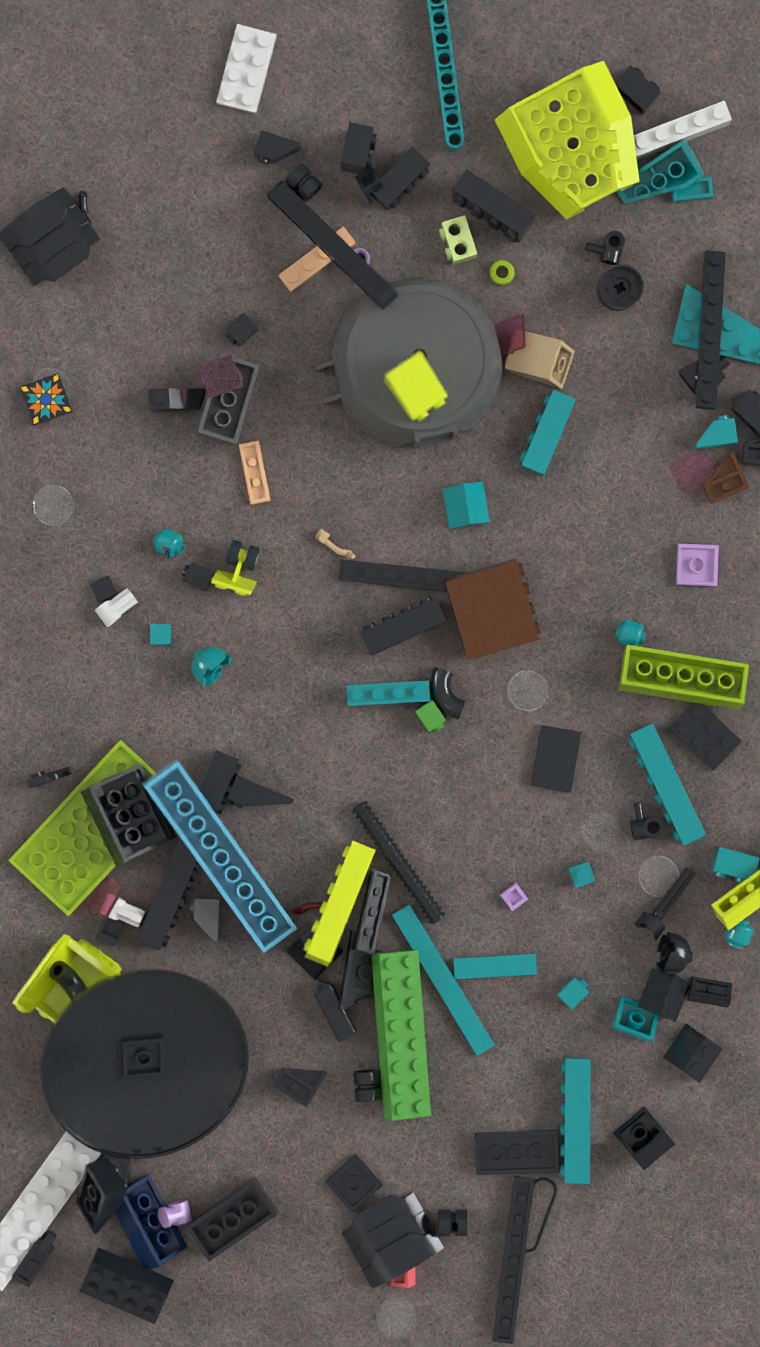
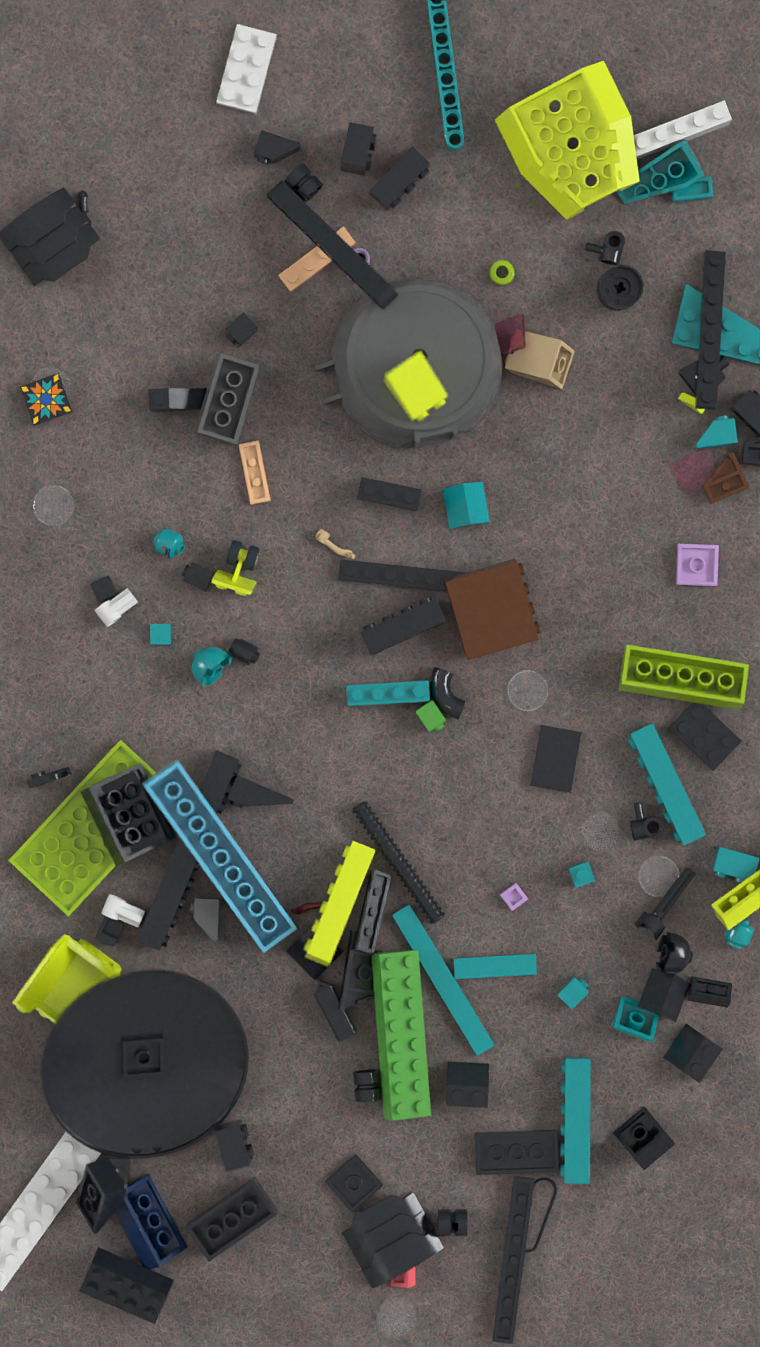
black hinge [12,1230,57,1287] -> none
black cylinder [49,961,88,1002] -> none
clear pink piece [87,876,124,920] -> none
lavender piece [158,1199,192,1228] -> none
clear pink piece [197,354,243,398] -> none
black wing [271,1068,327,1107] -> none
black panel [355,167,383,204] -> none
yellowish green brick [439,215,477,265] -> none
black brick [452,169,535,243] -> none
teal brick [519,390,576,476] -> none
black brick [615,65,661,115] -> none
teal head [615,619,647,646] -> none
none -> black brick [215,1120,254,1172]
none -> black brick [228,638,260,666]
none -> black brick [357,477,422,511]
none -> black slope [446,1061,489,1108]
none -> neon yellow tile [678,393,705,414]

